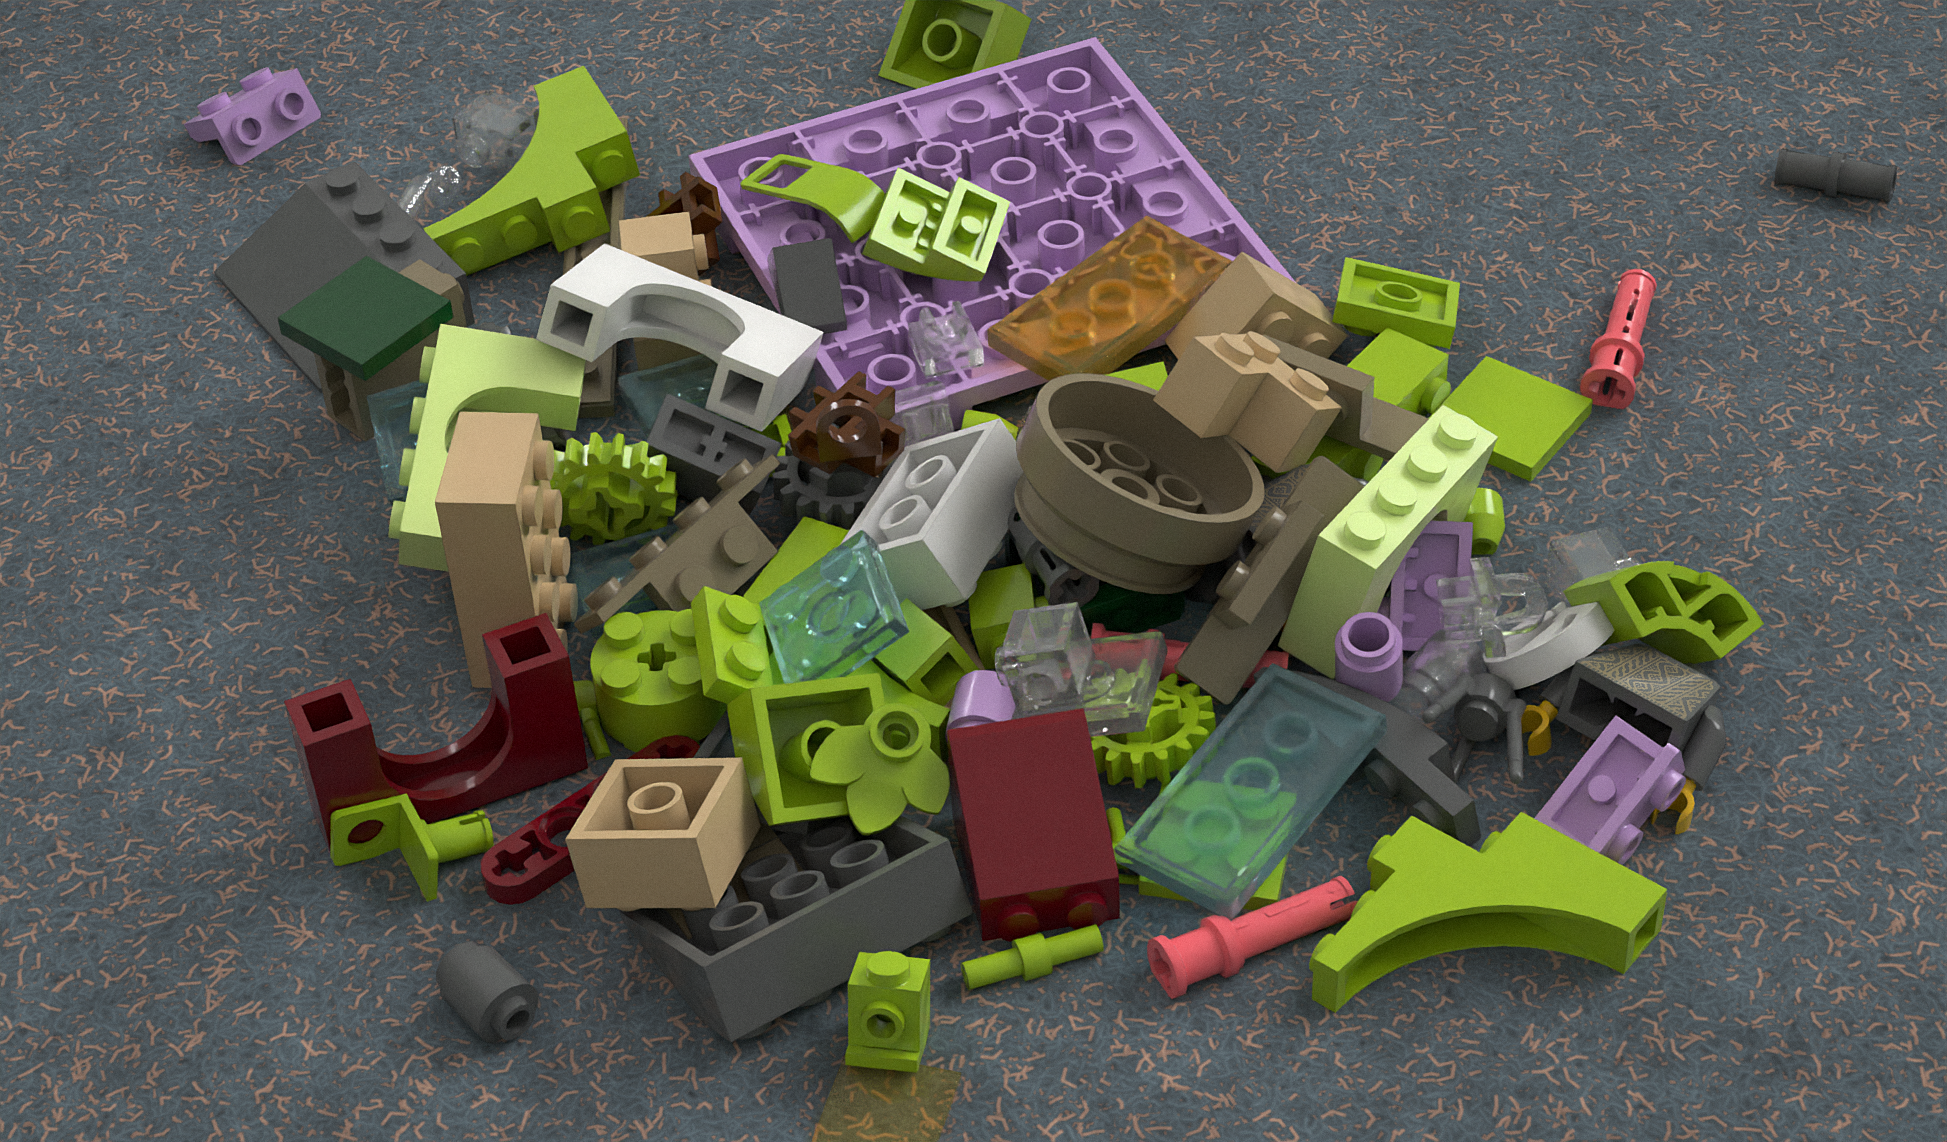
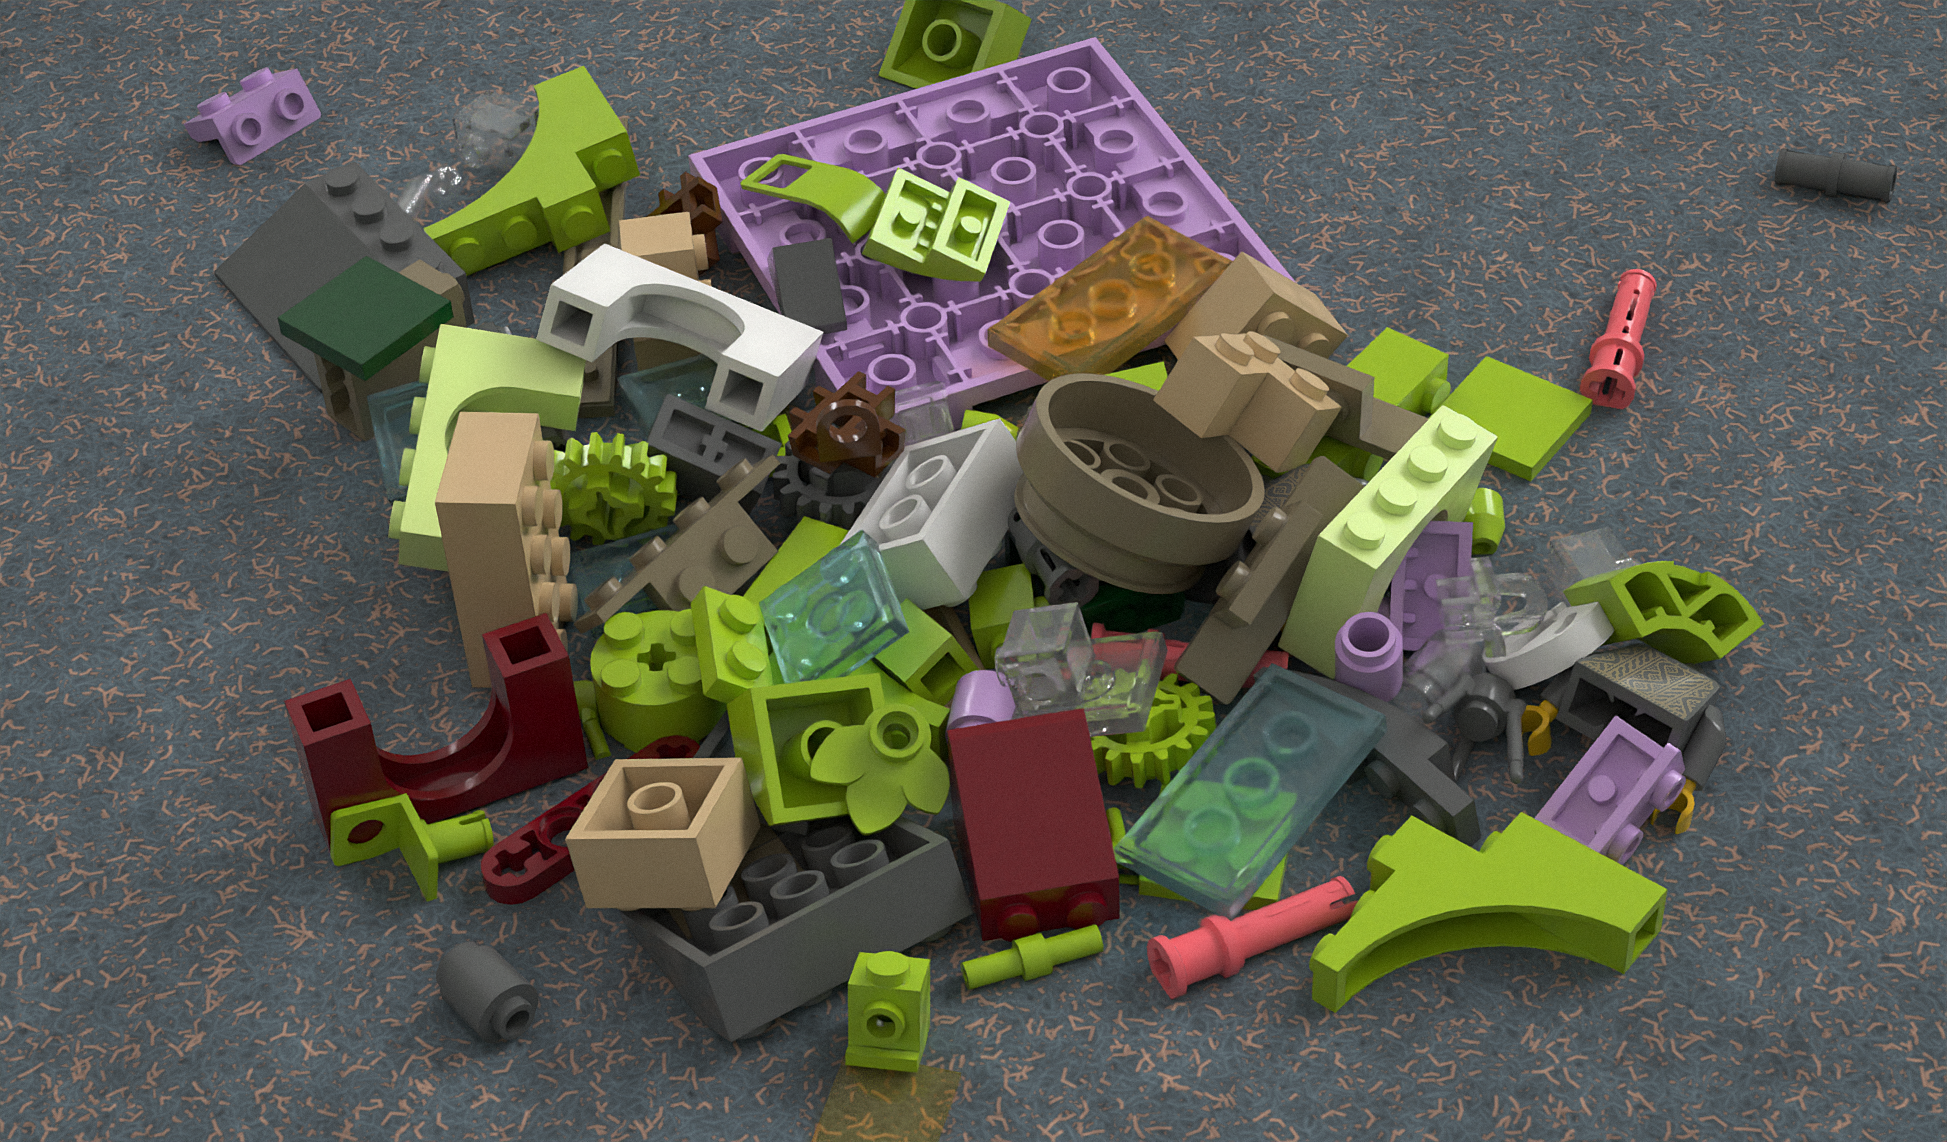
clear tile [908,301,984,379] -> none
lime plate [1332,257,1460,349] -> none

